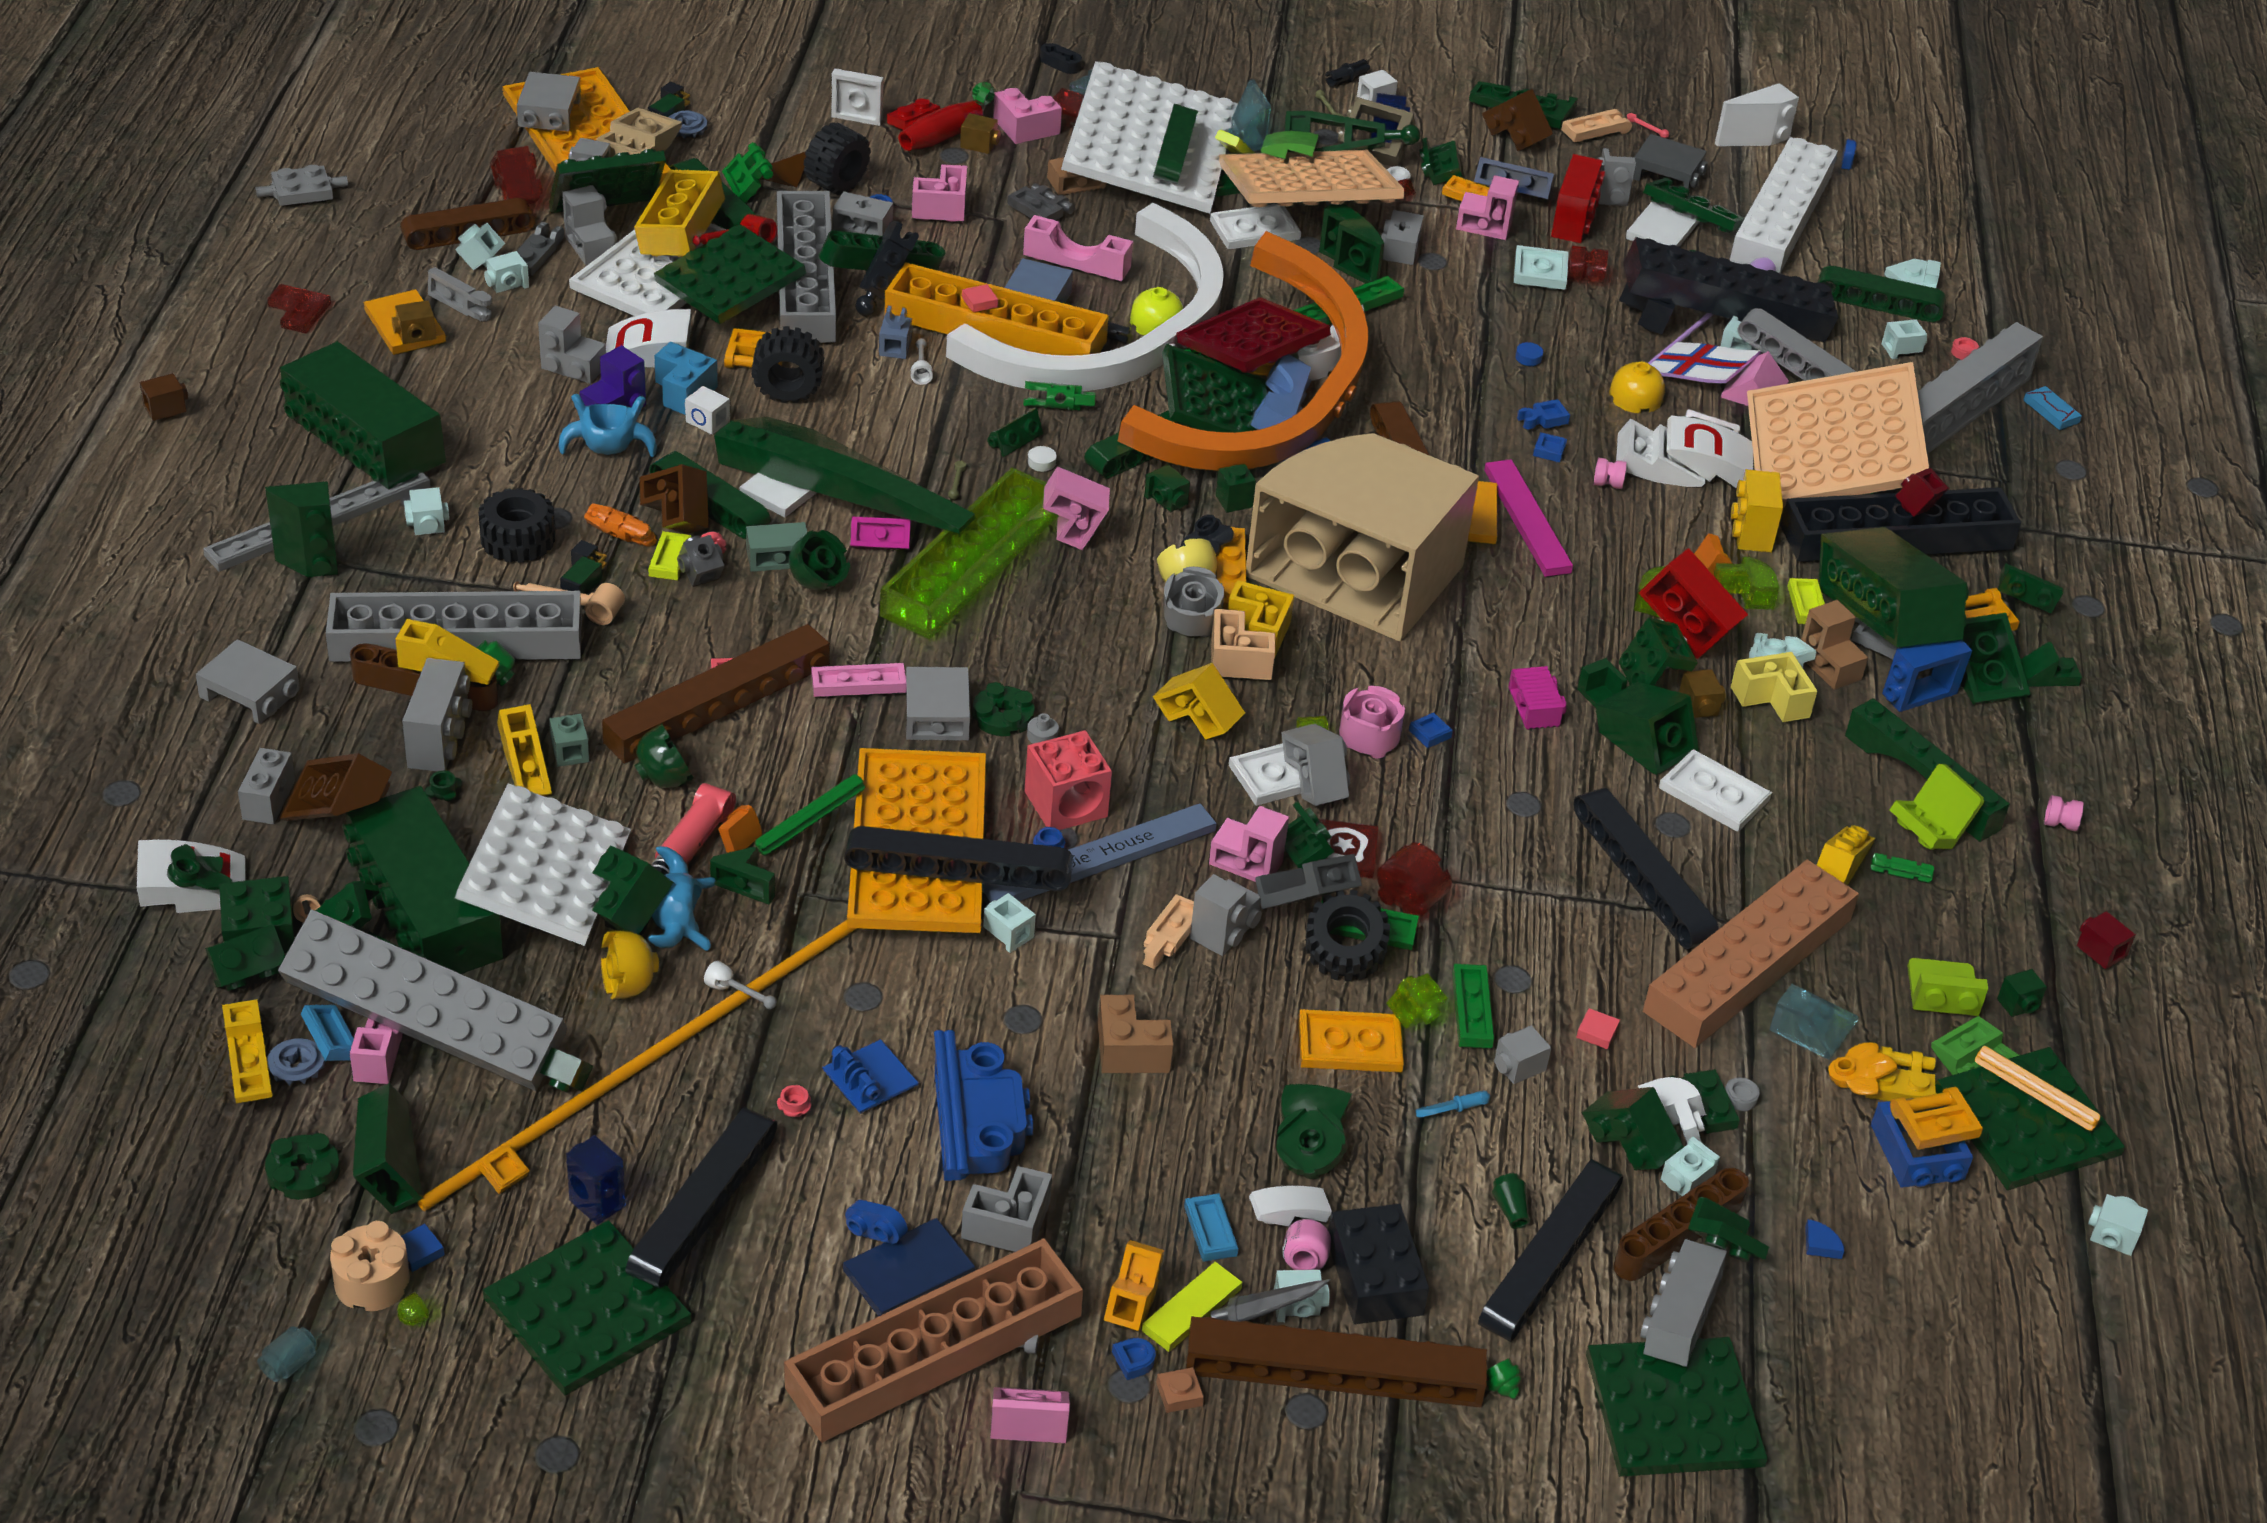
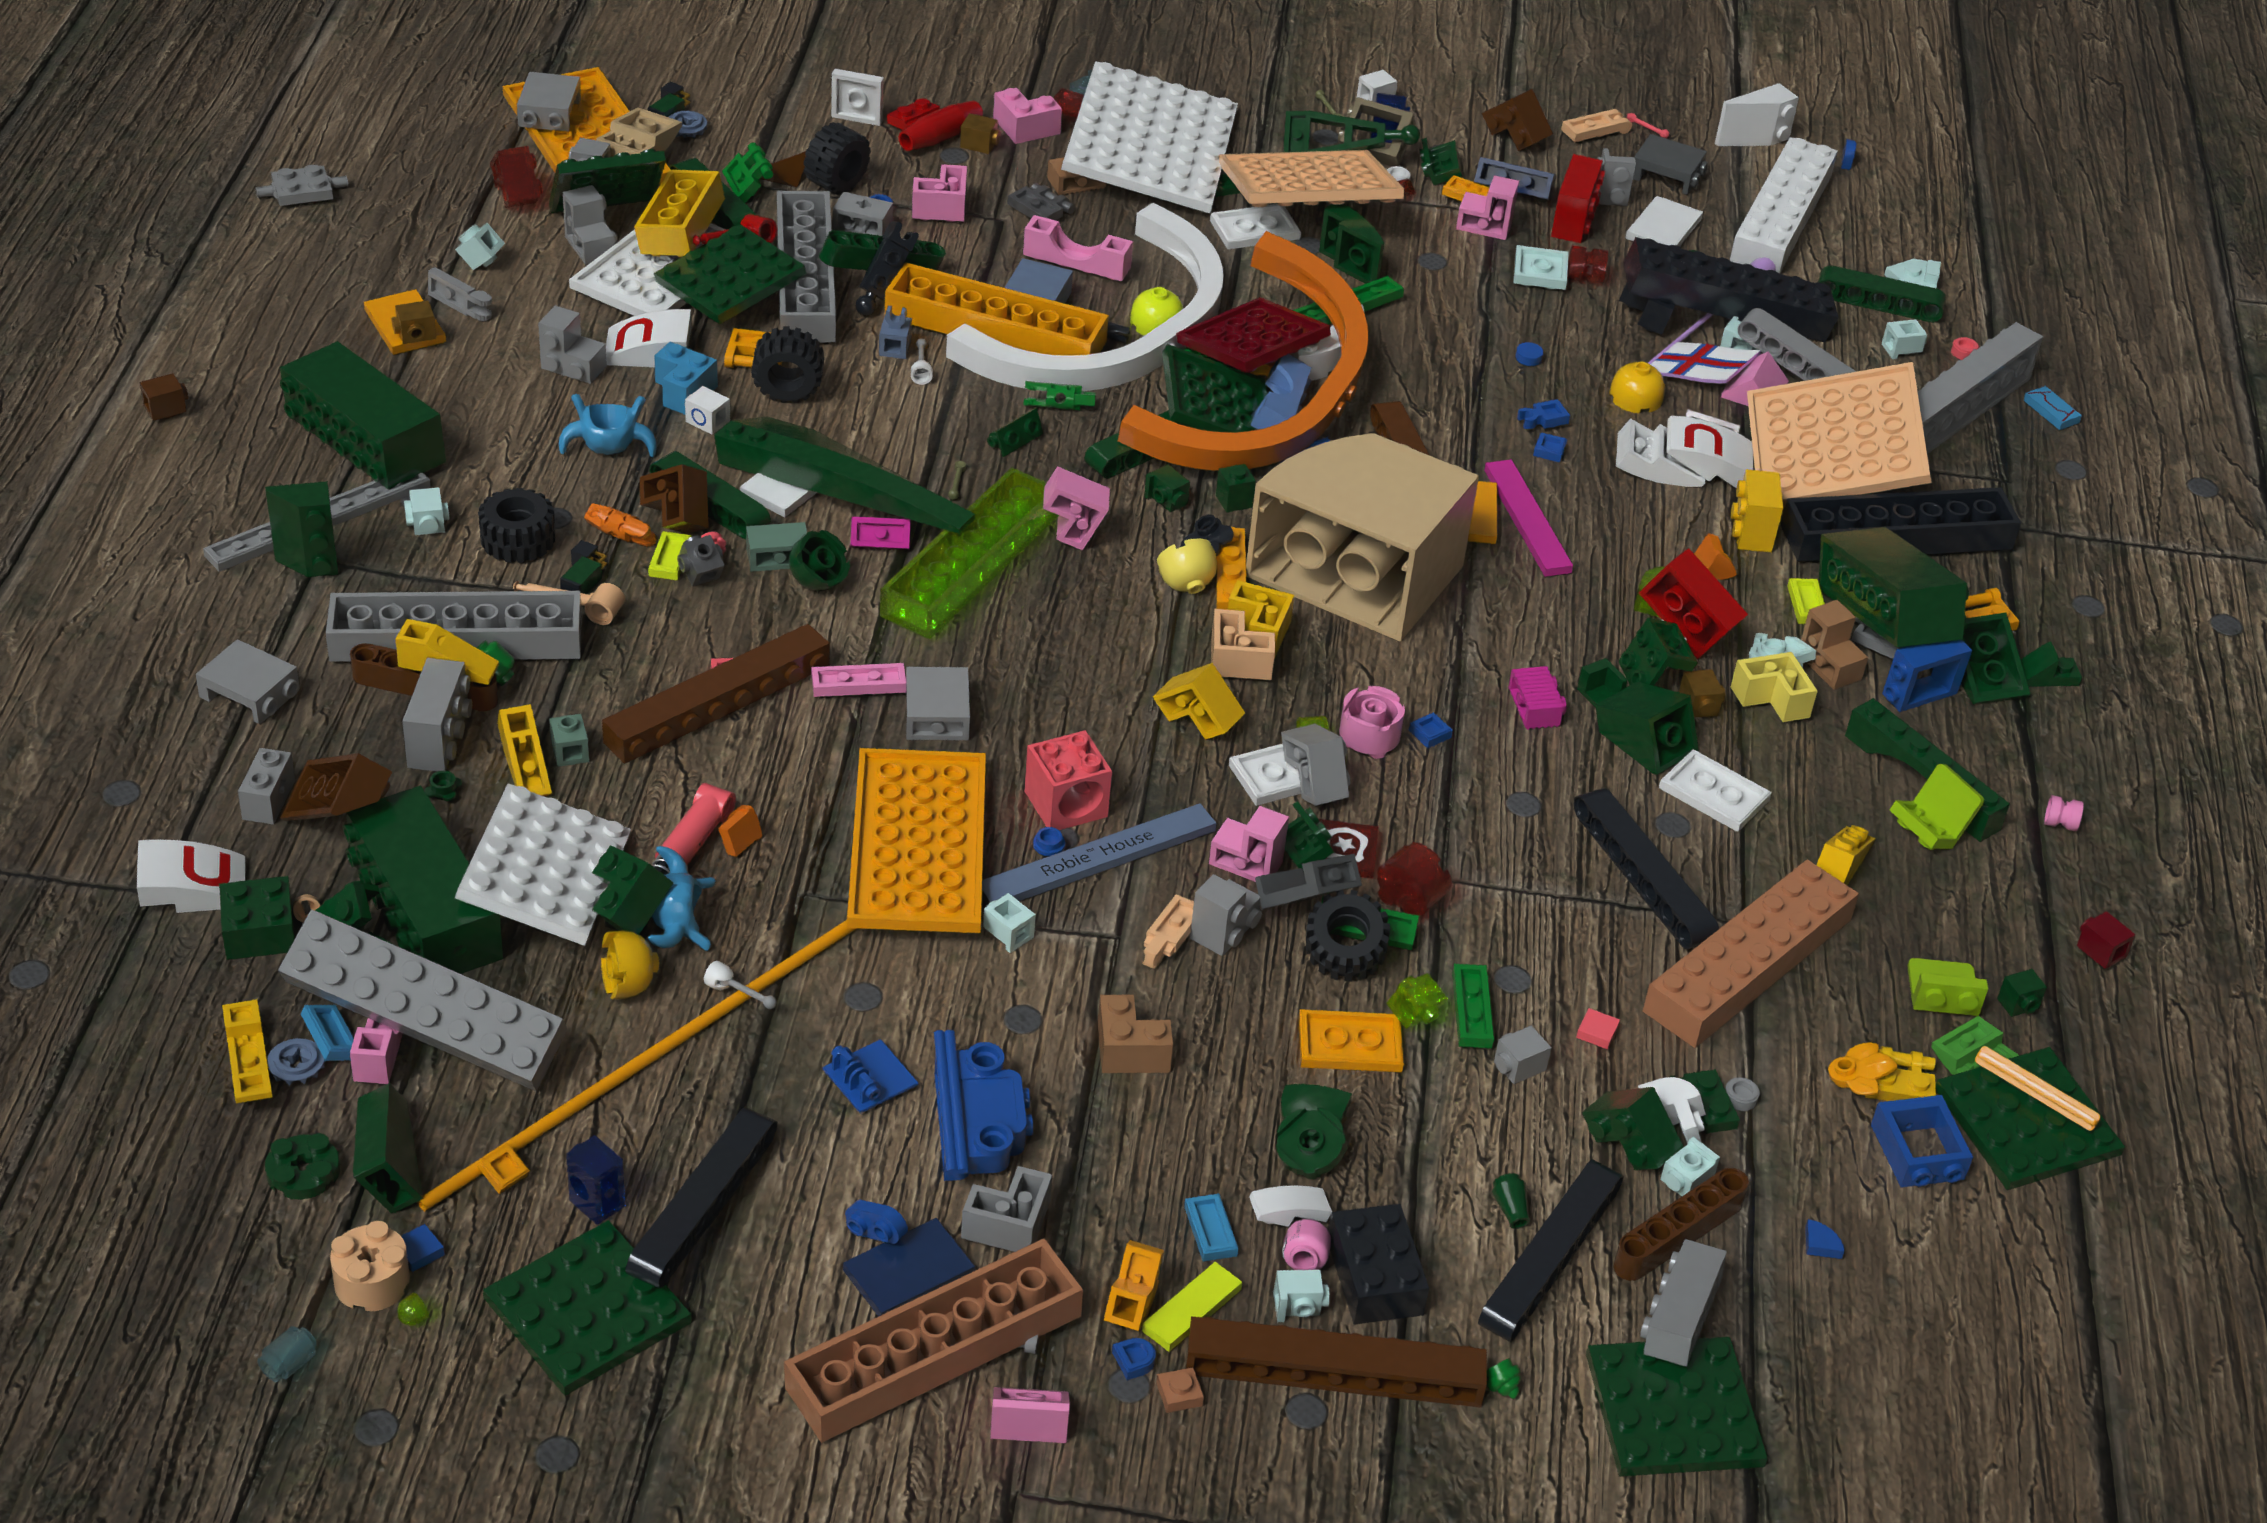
dark green plate [167,844,232,890] -> none
dark green bracket [205,924,285,991] -> none
clear red tile [267,284,331,334] -> none
reddish brown beam [400,198,535,250] -> none
light aqua brick [484,251,529,293] -> none
dark grey hinge [517,222,565,276] -> none
plate [540,1047,593,1093] -> none
dark purple brick [580,345,646,408] -> none
dark green cylinder [634,723,694,789] -> none
dark green slope [710,847,775,905] -> none
green axle [755,774,865,856] -> none
coral plate [777,1085,811,1117] -> none
black beam [844,826,1074,891] -> none
coral tile [962,284,998,312] -> none
green hinge [972,81,996,105] -> none
dark green plate [972,682,1035,737] -> none
light grey tile [1027,713,1059,744] -> none
white tile [1028,446,1056,472] -> none
black beam [1040,43,1082,74] -> none
dark green beam [1153,104,1198,184] -> none
light grey brick [1164,567,1224,637] -> none
flat silver bar [1211,1279,1331,1322] -> none
neon yellow tile [1215,130,1255,154] -> none
clear light blue slope [1228,79,1271,151] -> none
bright green slope [1261,131,1318,159] -> none
black axle [1325,59,1370,87] -> none
light grey brick [1381,210,1424,265] -> none
dark azure piece [1416,1090,1490,1117] -> none
dark green wing [1469,81,1578,129] -> none
bright pink wheel [1594,457,1626,489] -> none
dark green wing [1643,177,1745,233] -> none
dark green bracket [1688,1197,1770,1262] -> none
clear neon green brick [1713,557,1779,610] -> none
clear light blue slope [1770,984,1859,1060] -> none
green axle [1870,853,1934,883] -> none
light orange plate [1890,1087,1983,1150] -> none
dark red brick [1895,468,1949,517] -> none
dark green bracket [1998,564,2064,613] -> none
light aqua brick [2088,1194,2148,1256] -> none

